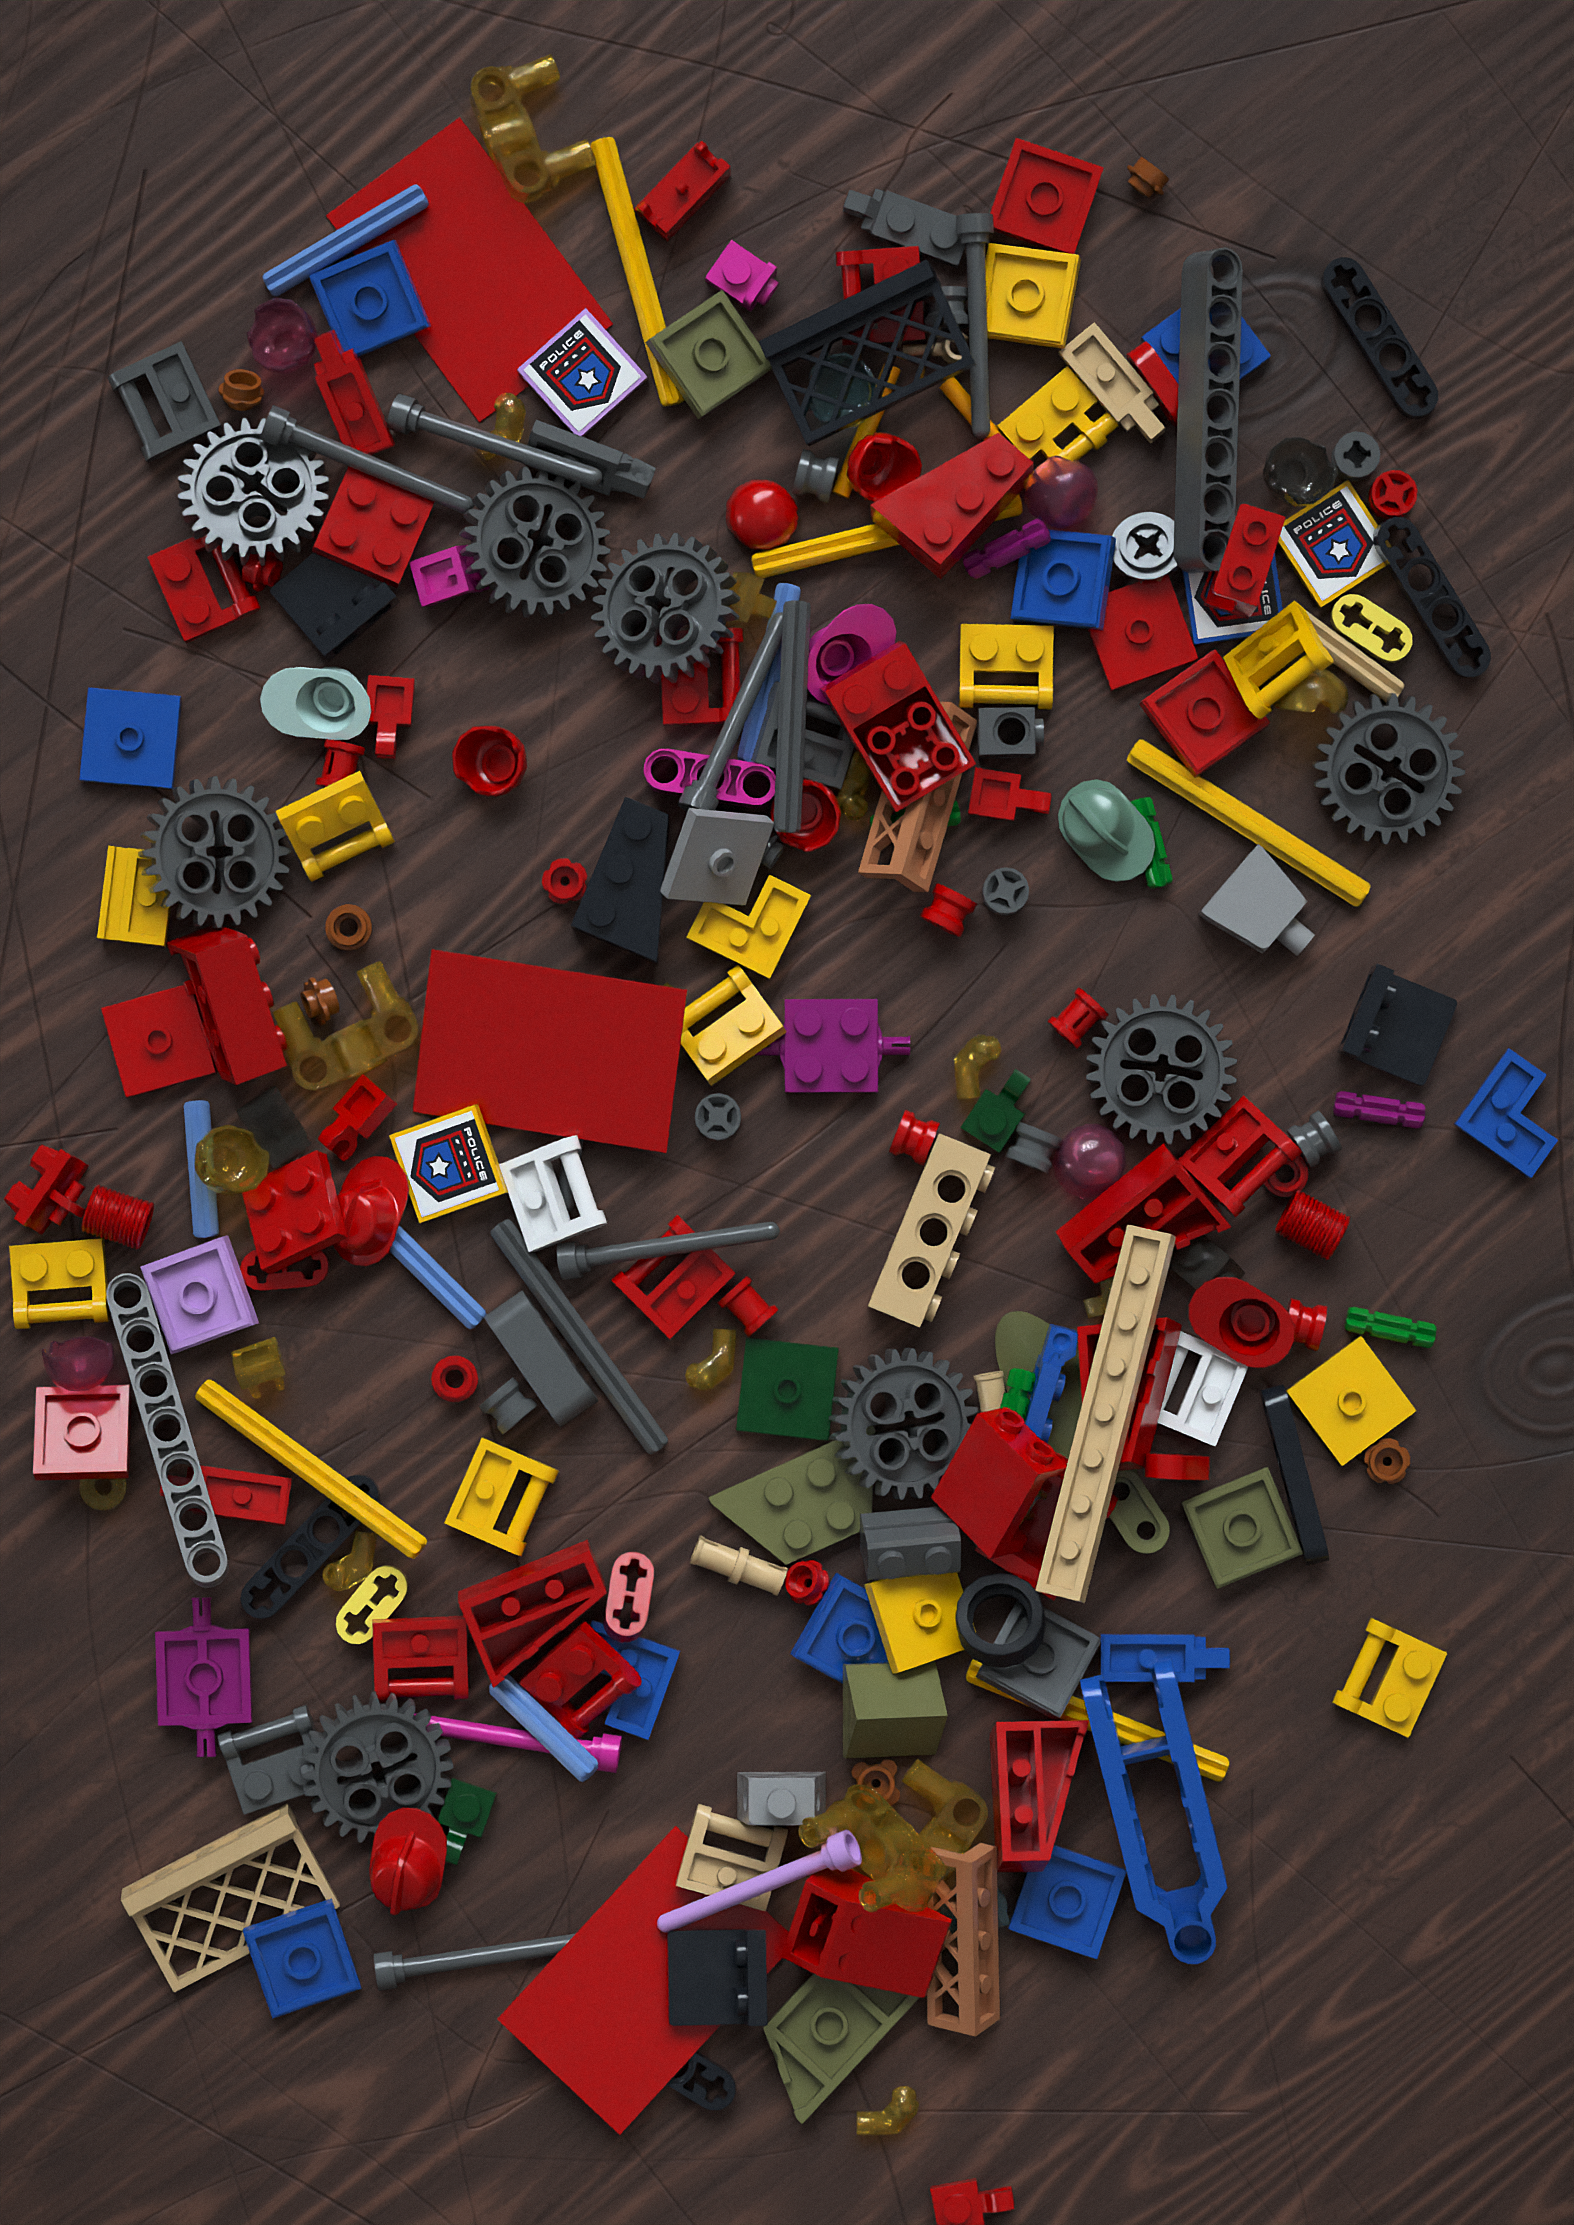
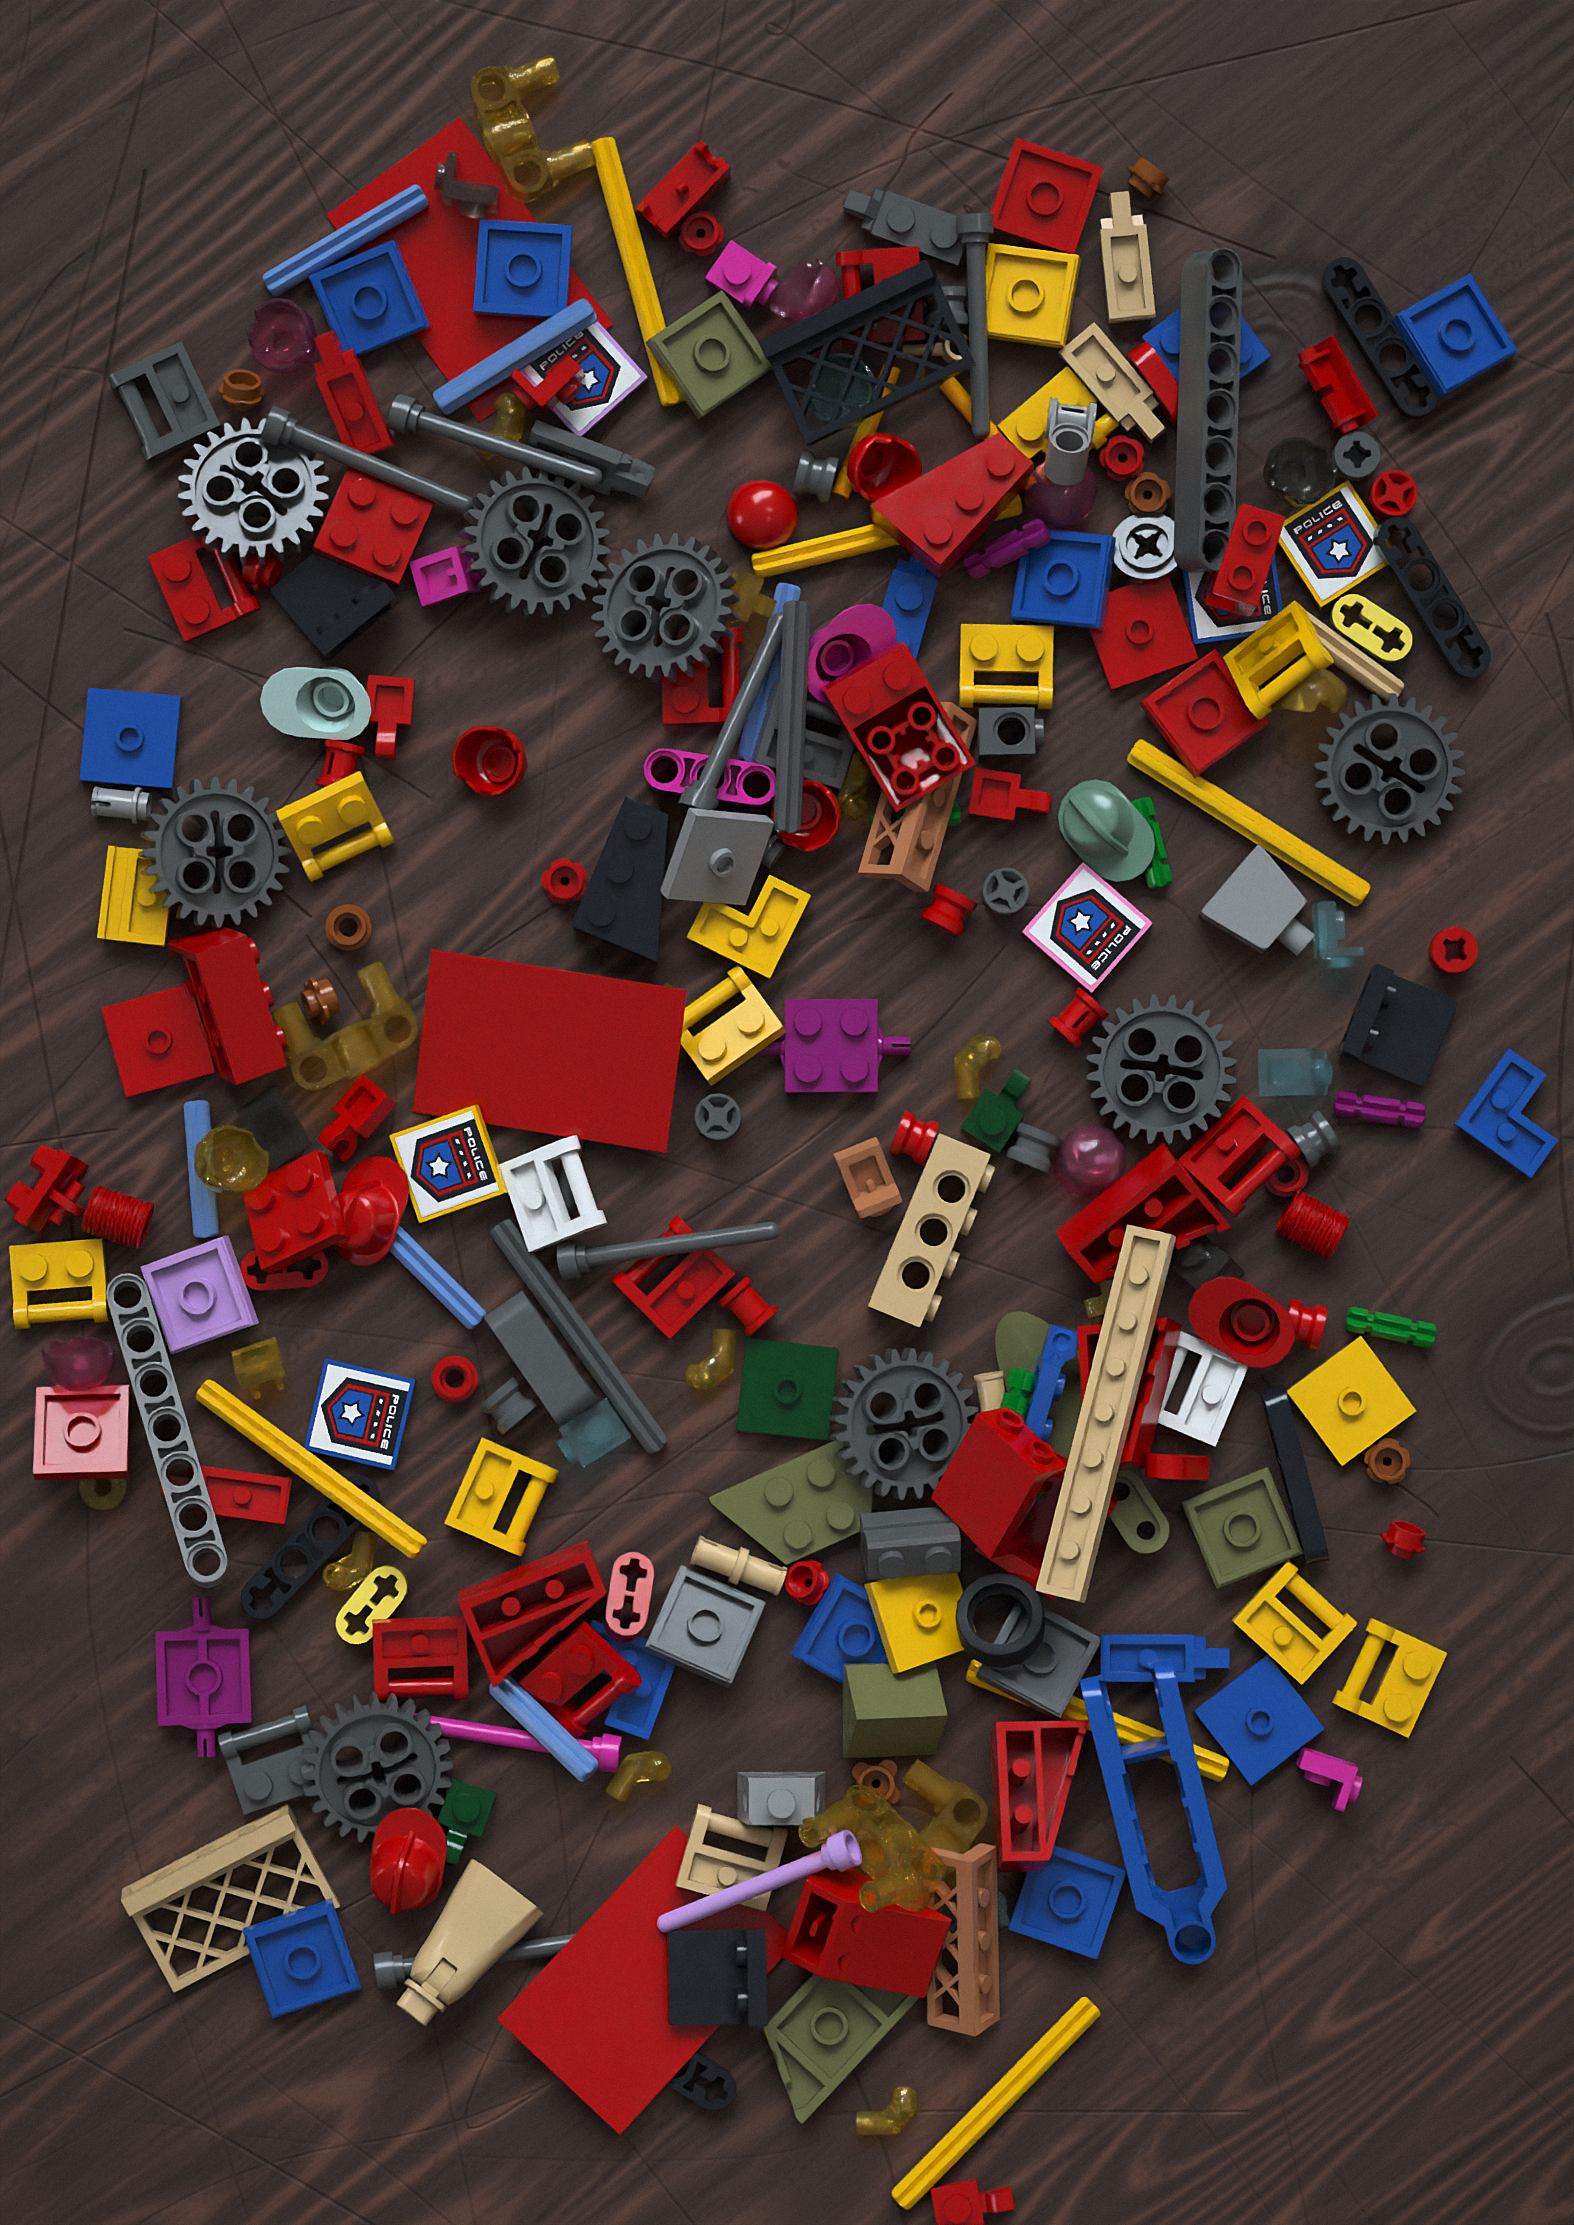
none -> light grey pin [91,786,152,824]
none -> tile [304,1358,417,1471]
none -> tan piece [396,1859,544,2026]
none -> medium blue axle [433,298,598,415]
none -> clear smoke bracket [434,151,501,218]
none -> blue plate [473,219,573,319]
none -> red bracket [510,355,585,415]
none -> clear light blue bracket [556,1397,632,1468]
none -> clear yellow arm [605,1750,672,1803]
none -> plate [643,1565,766,1688]
none -> red plate [679,210,724,256]
none -> clear pink hair [770,258,840,325]
none -> nougat bracket [833,1137,903,1218]
none -> blue hinge [882,555,938,660]
none -> yellow axle [891,1997,1100,2210]
none -> tile [1021,862,1153,993]
none -> light grey piece [1044,397,1097,486]
none -> tan hinge [1099,191,1156,324]
none -> red plate [1099,435,1145,481]
none -> dark orange plate [1125,472,1171,514]
none -> blue plate [1193,1654,1325,1785]
none -> yellow plate [1232,1560,1357,1685]
none -> clear light blue bracket [1258,1048,1333,1096]
none -> dark pink bracket [1296,1746,1363,1812]
none -> red hinge [1297,335,1379,436]
none -> clear light blue bracket [1312,901,1366,968]
none -> red plate [1381,1520,1426,1559]
none -> blue plate [1392,273,1519,398]
none -> red wheel [1428,927,1478,975]

